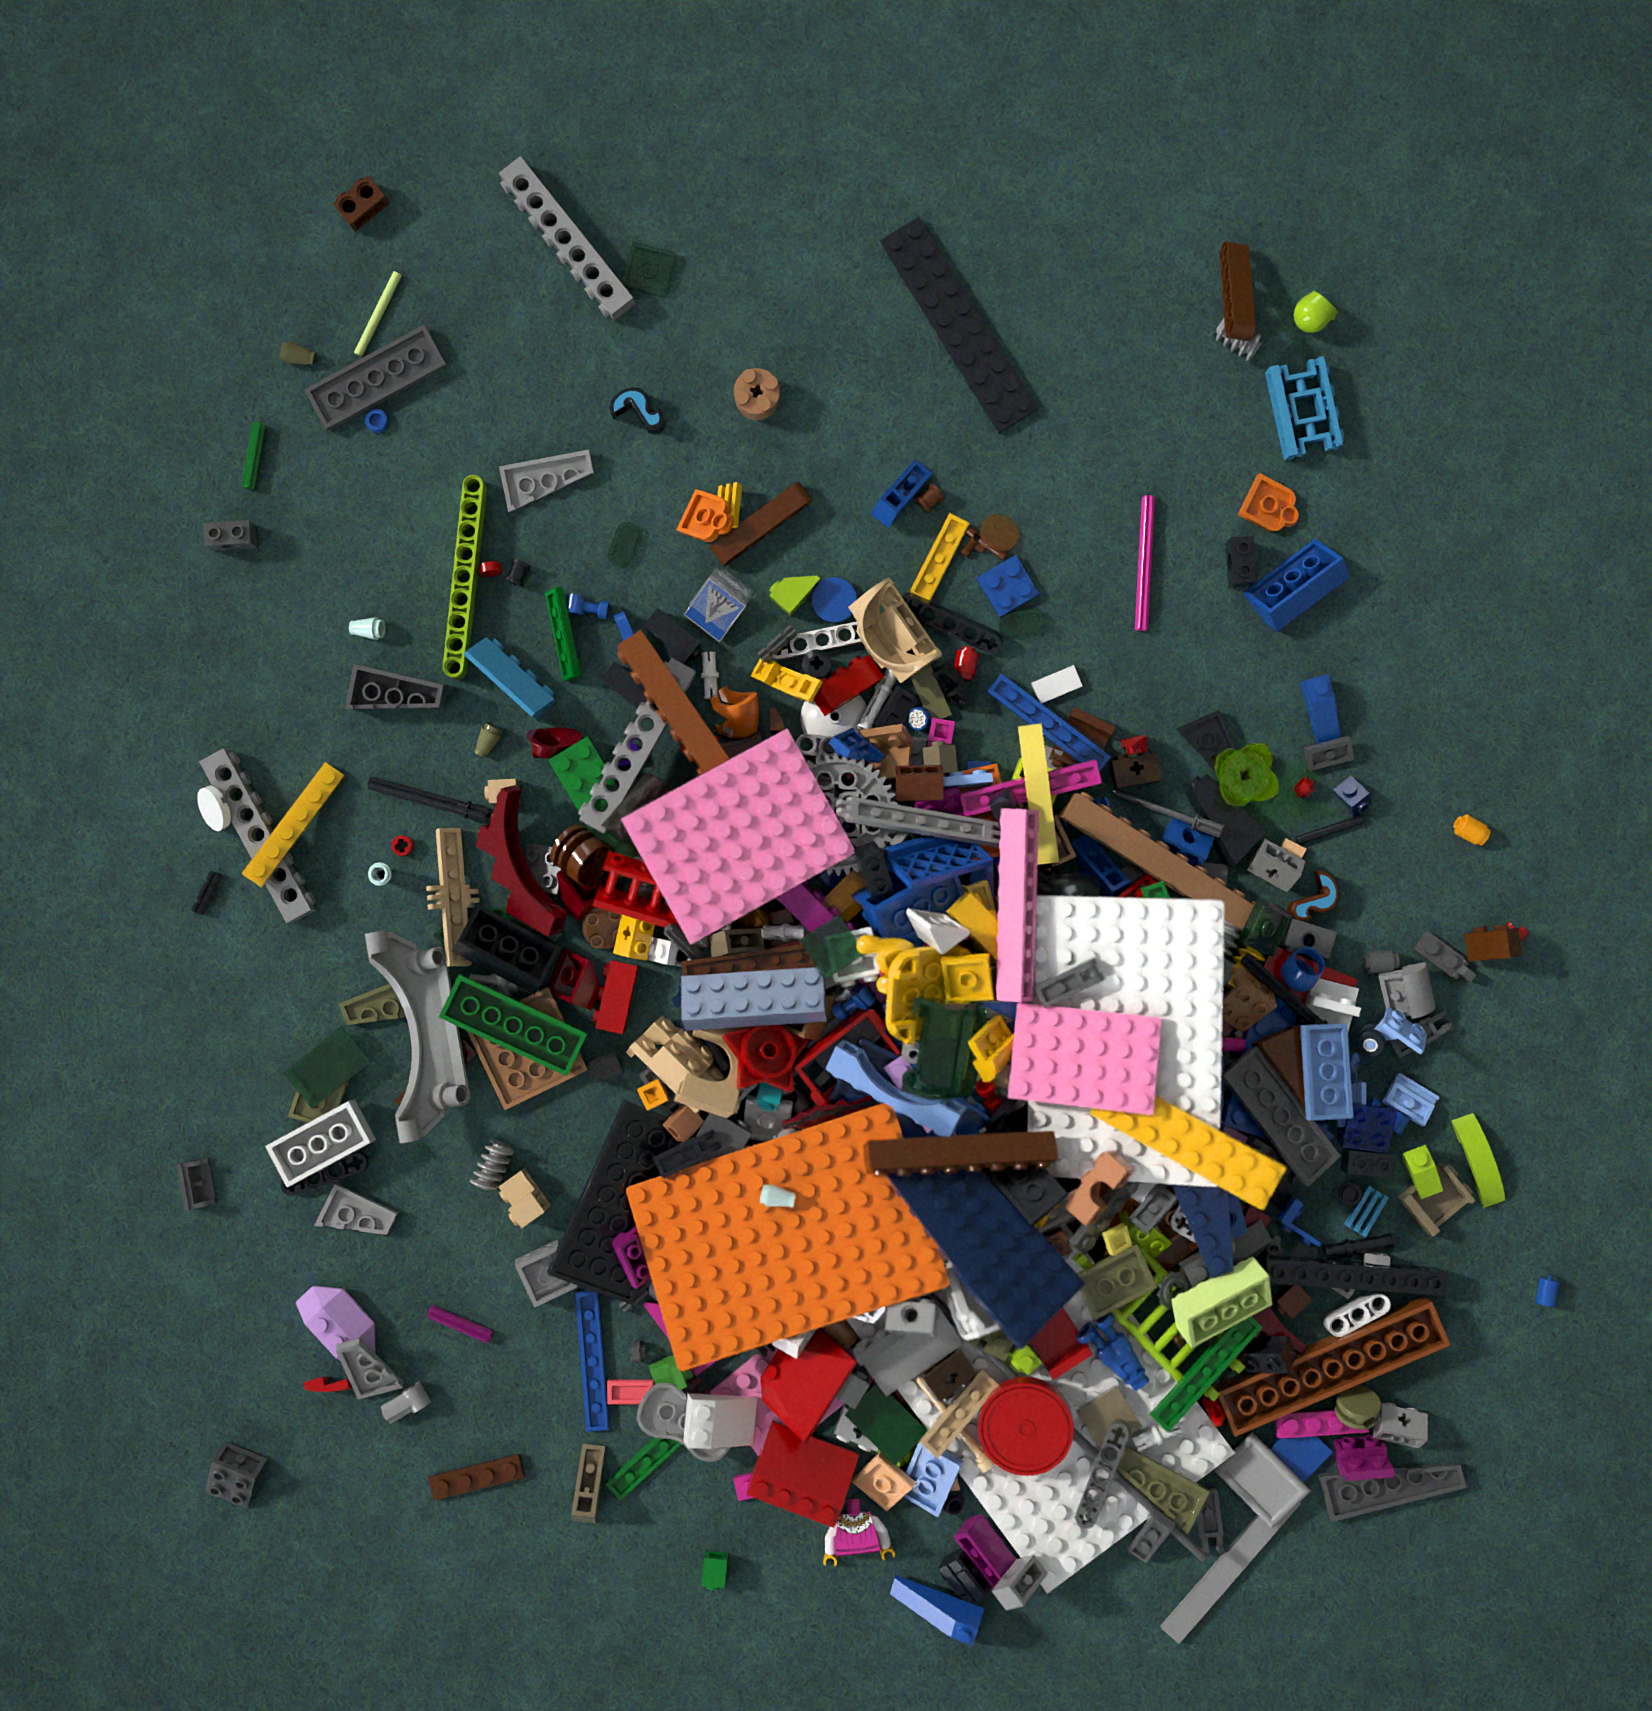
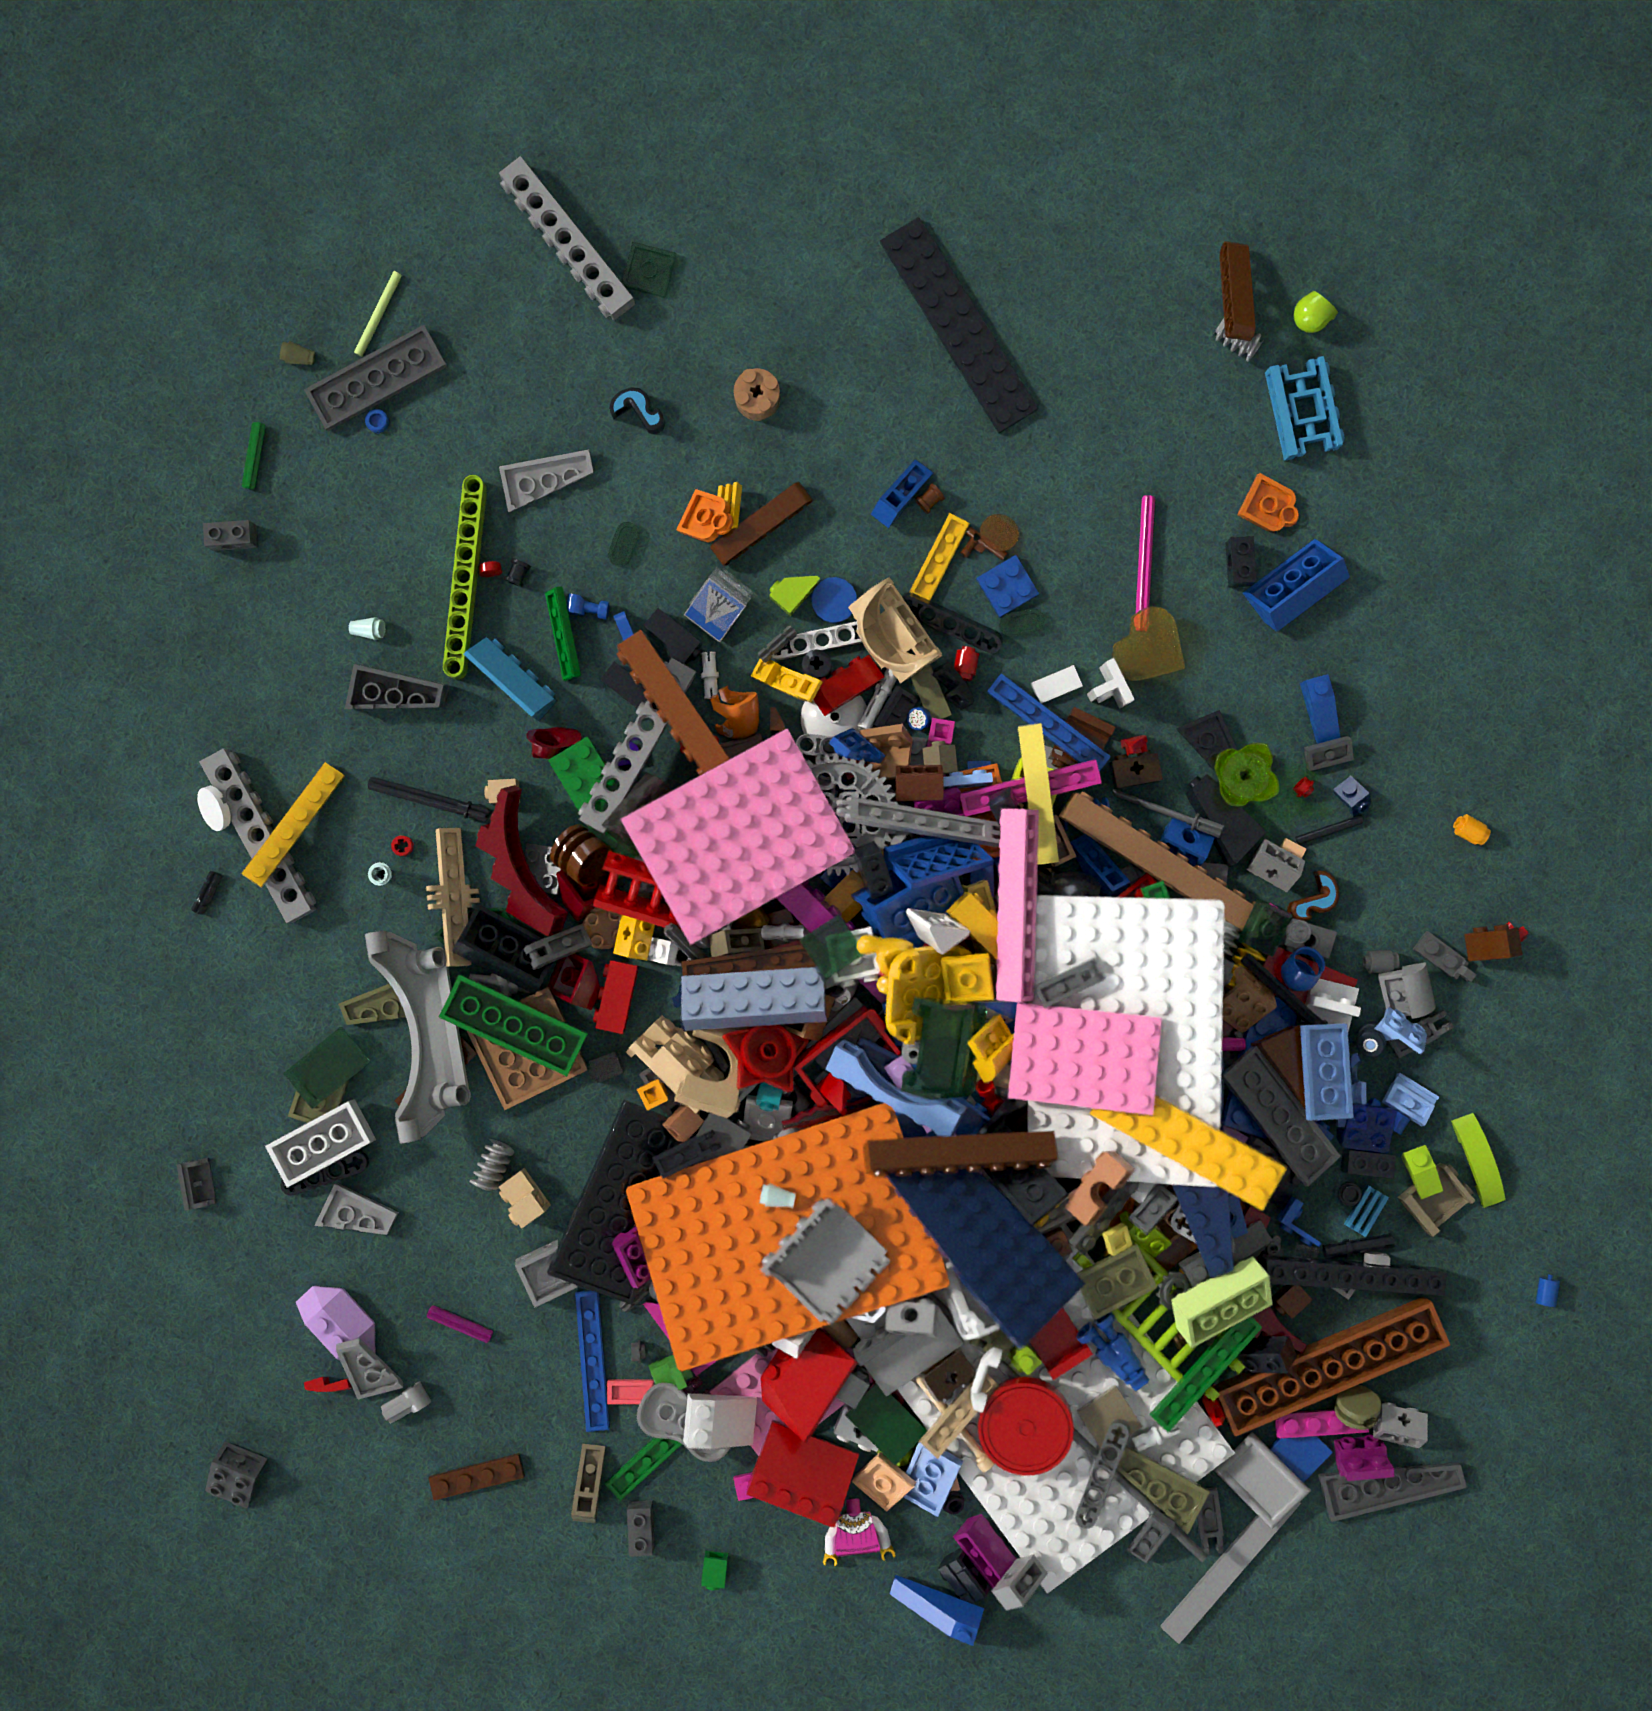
reddish brown brick [333,175,390,232] -> none
olive cone [474,722,503,758] -> none
blue leg [832,984,877,1021] -> none
white beam [1323,1291,1391,1337] -> none
none -> dark grey plate [524,924,593,970]
none -> dark grey brick [627,1500,655,1557]
none -> light grey hinge [760,1198,891,1325]
none -> red slope [815,1072,851,1116]
none -> white bar [971,1347,1002,1413]
none -> white bracket [1087,658,1135,709]
none -> clear yellow plate [1112,606,1185,681]
none -> clear tile [1286,920,1311,943]

